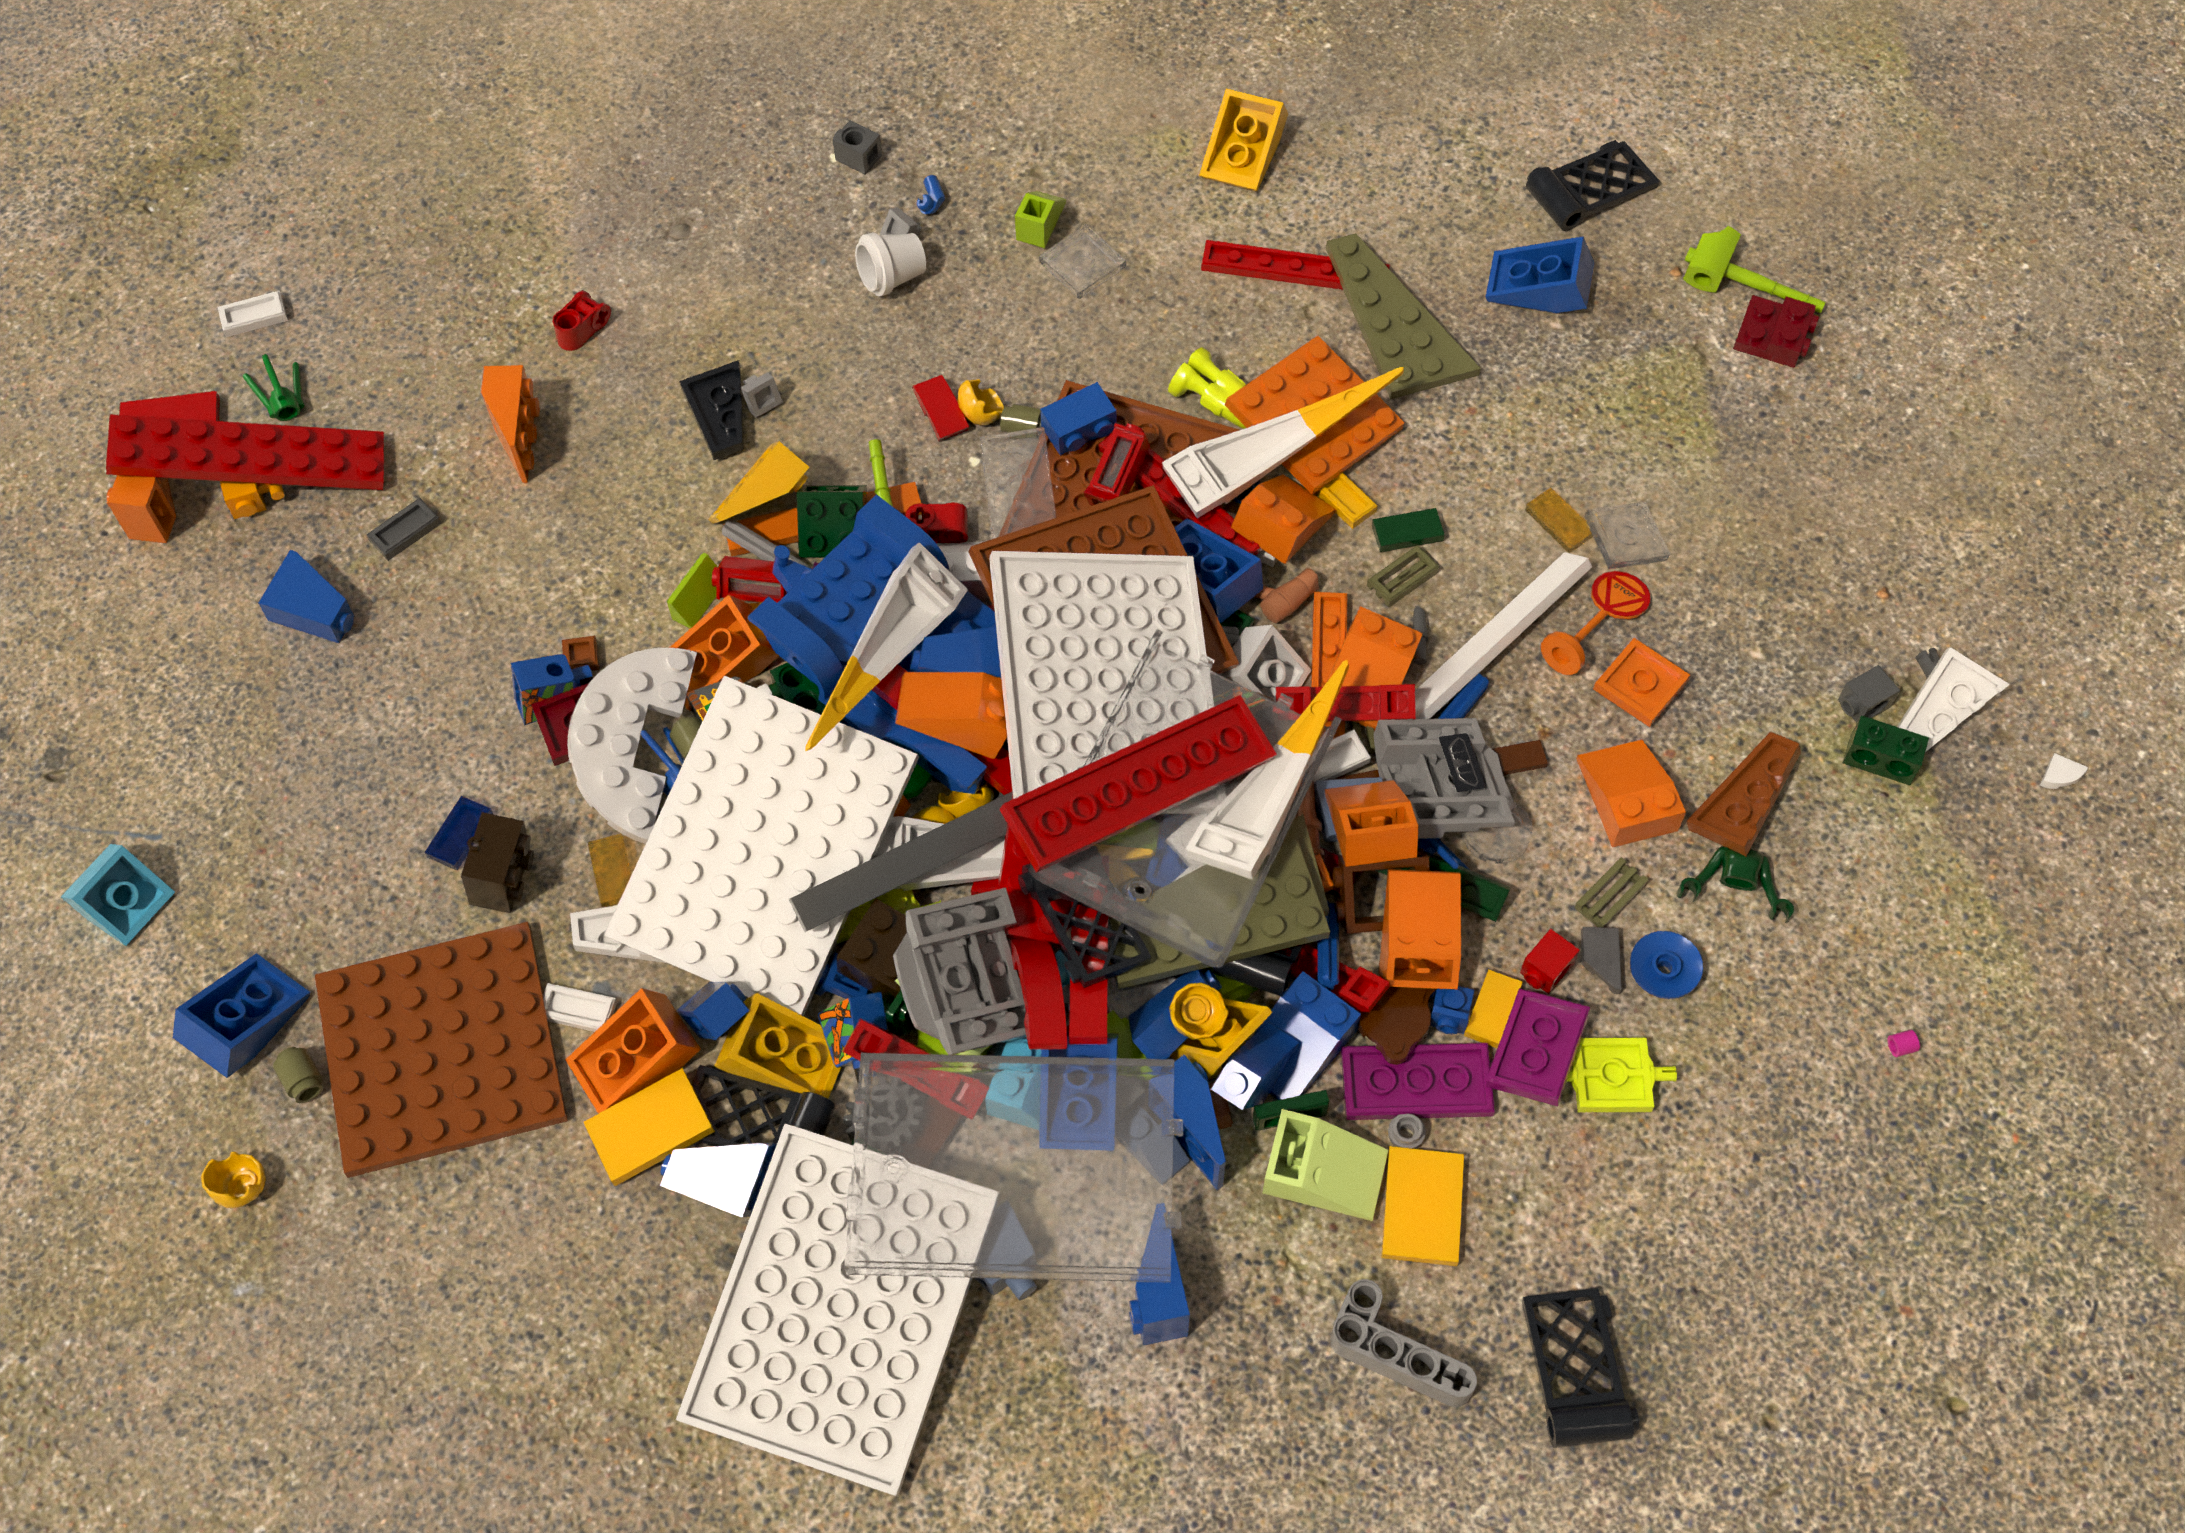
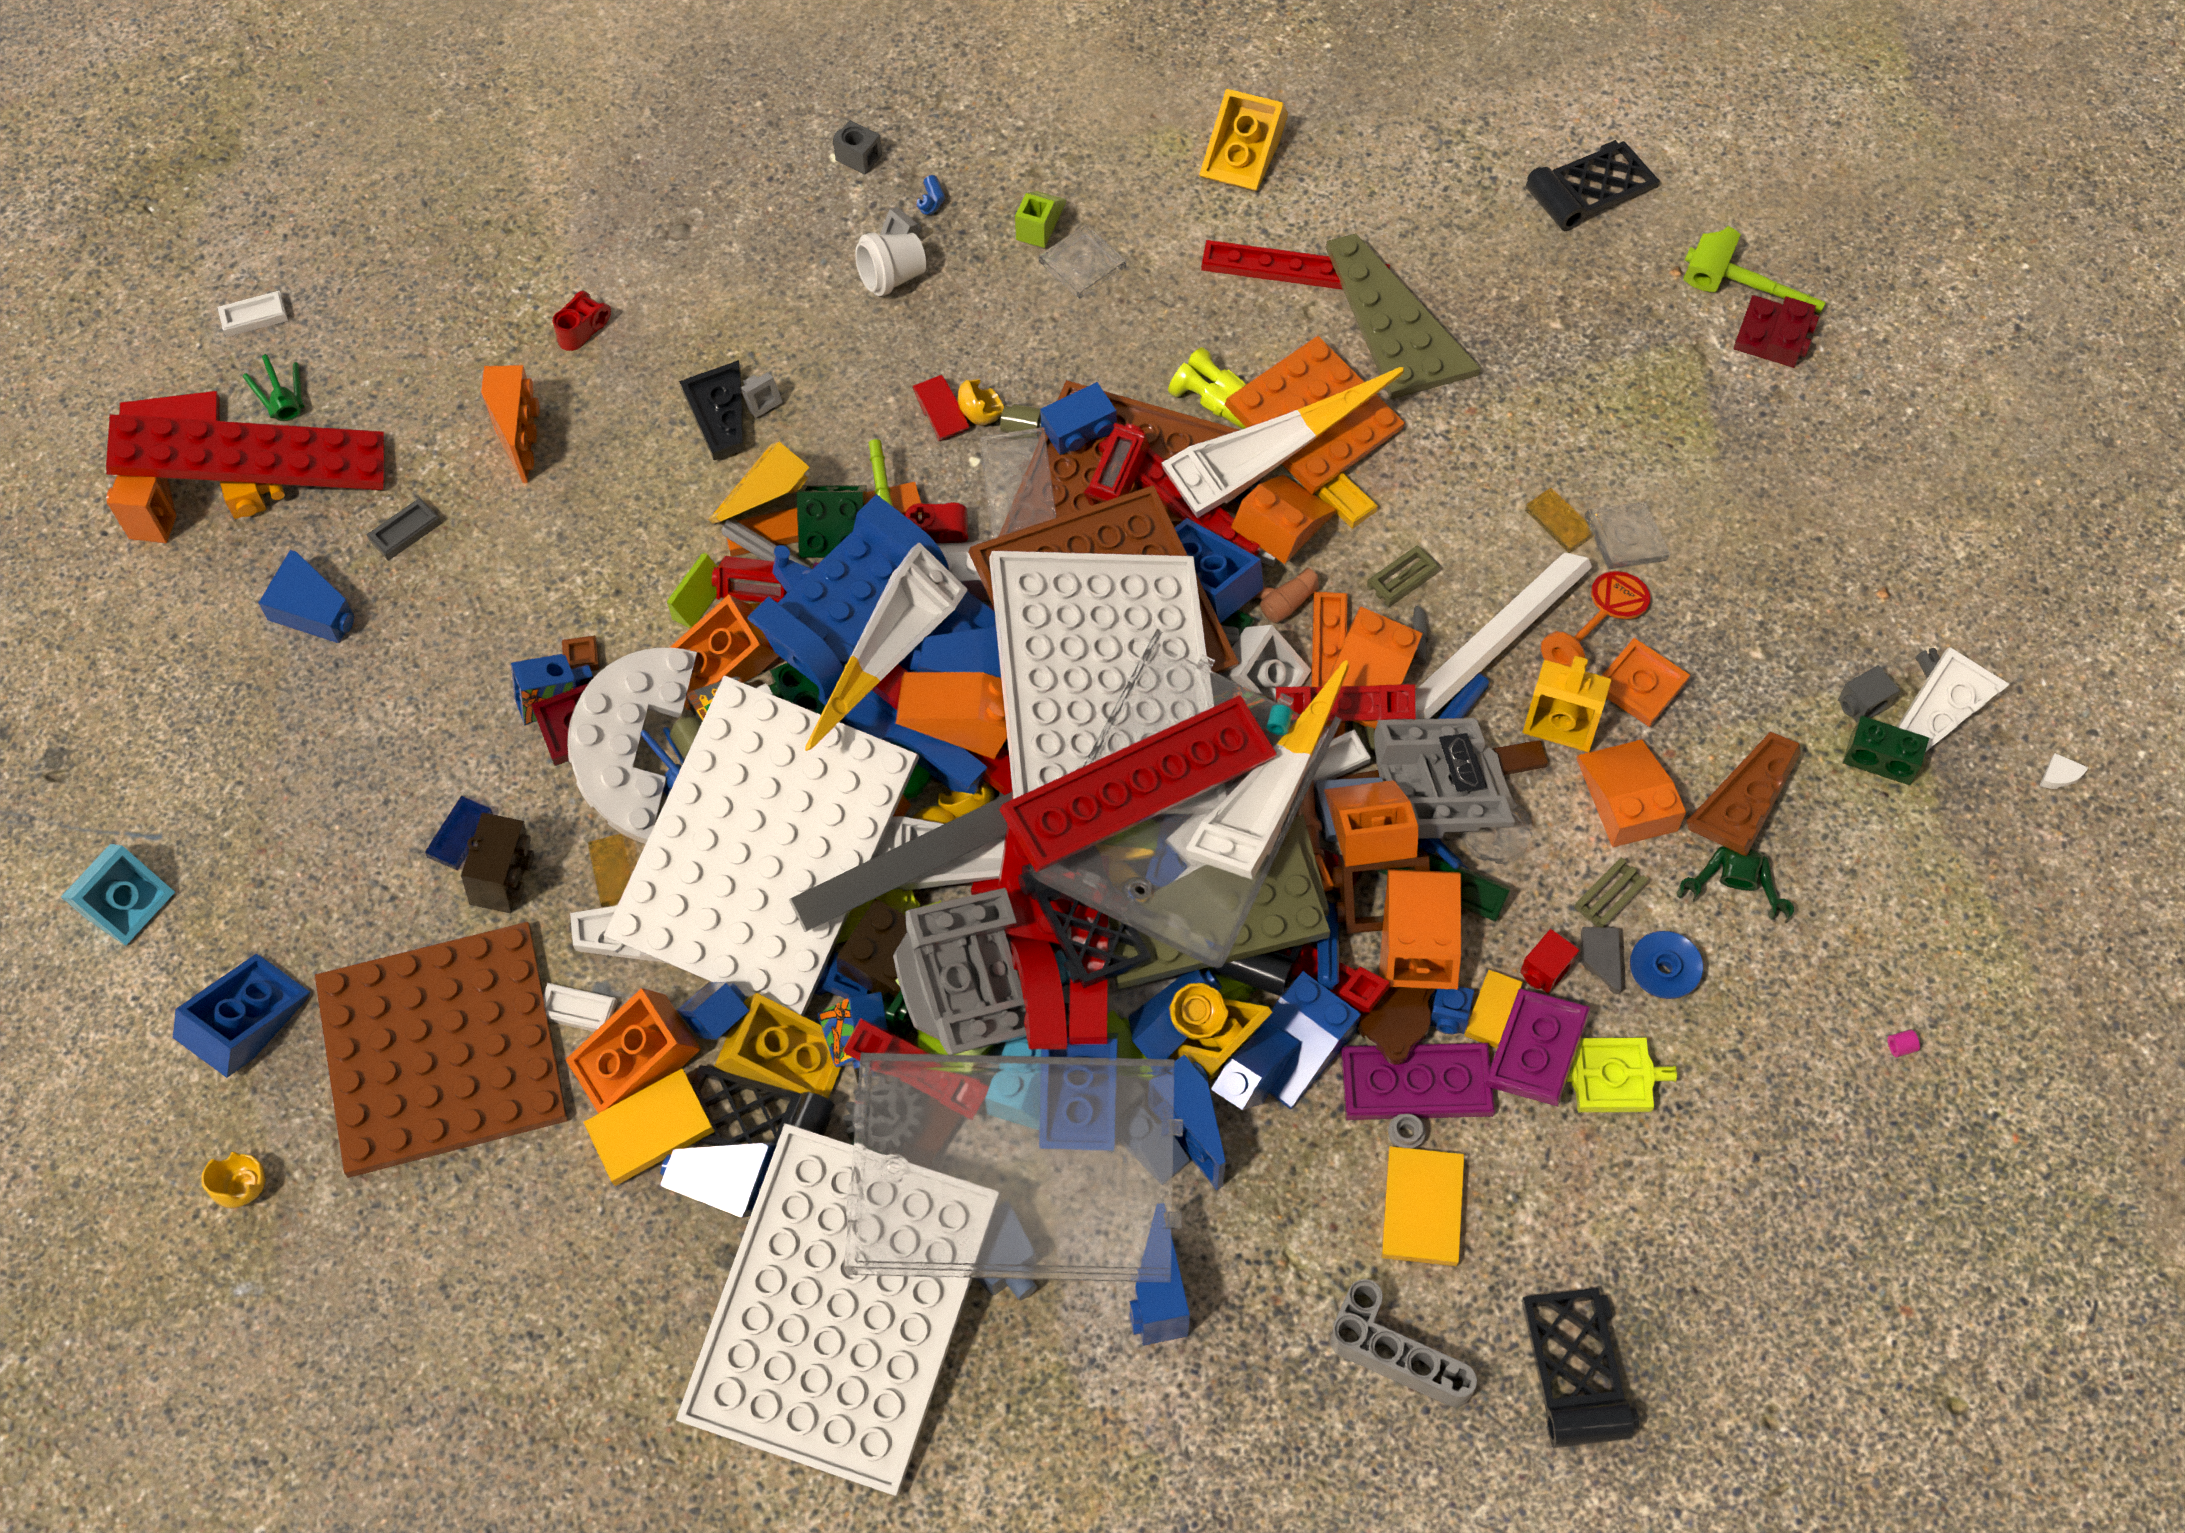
olive brick [273,1047,323,1103] -> none
dark orange tile [1208,1081,1233,1130] -> none
dark green tile [1252,1090,1330,1131] -> none
yellowish green slope [1262,1109,1389,1221] -> none
dark green tile [1371,508,1445,552] -> none
blue slope [1485,236,1595,313] -> none
none -> teal piece [1266,705,1293,735]
none -> yellow hinge [1522,656,1612,752]

